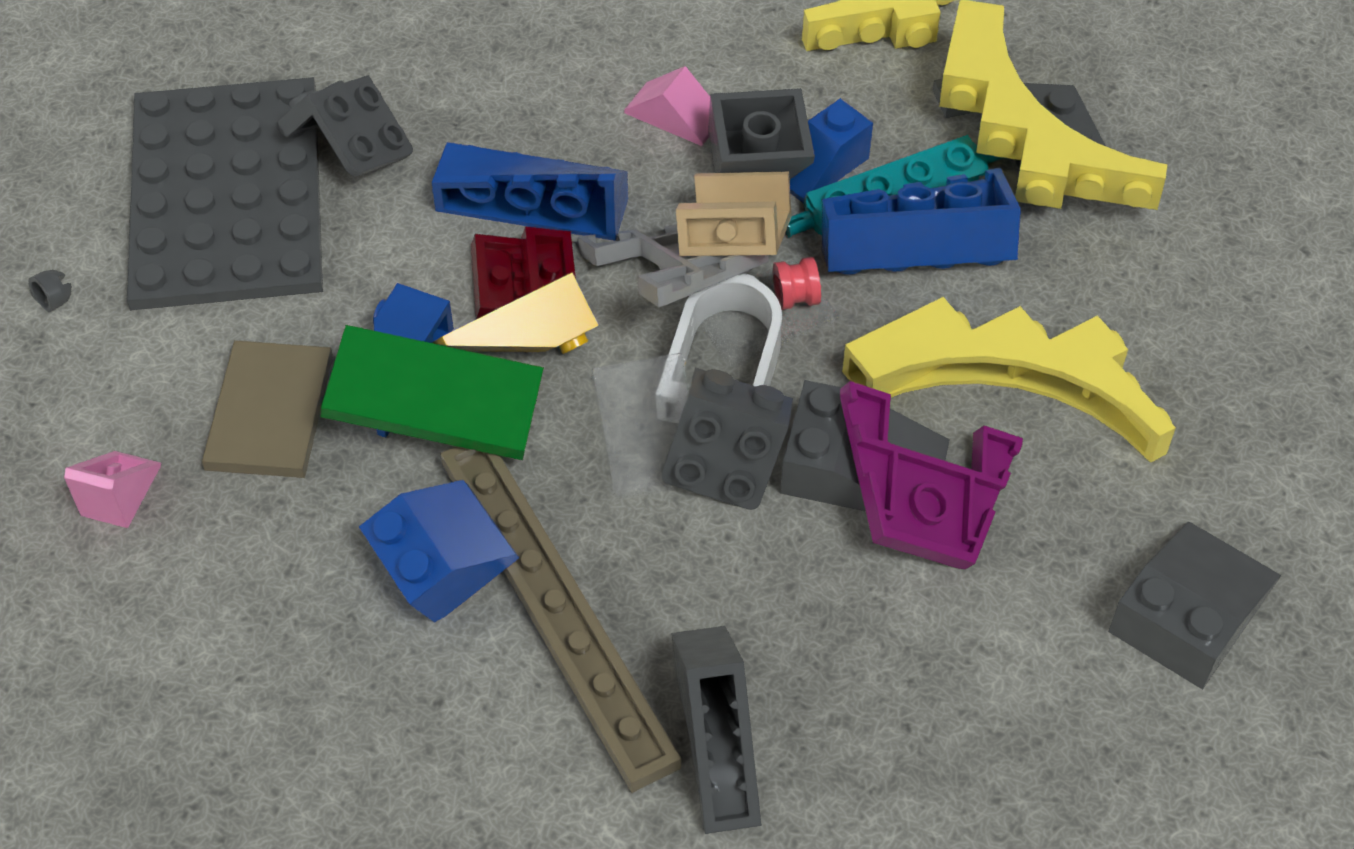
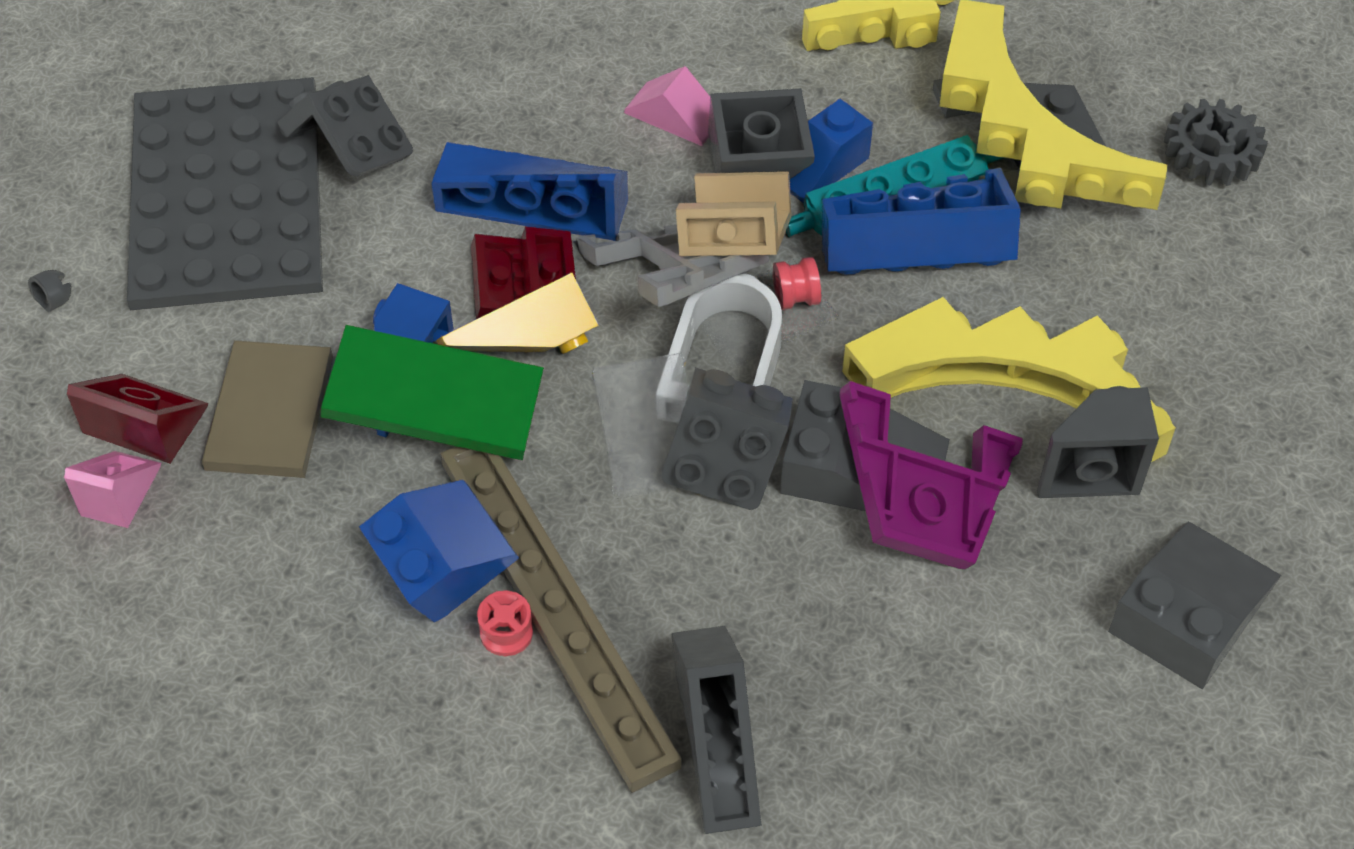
none -> dark red slope [67,374,209,464]
none -> coral wheel [477,590,533,656]
none -> dark grey slope [1037,386,1159,498]
none -> dark grey gear [1164,99,1268,186]

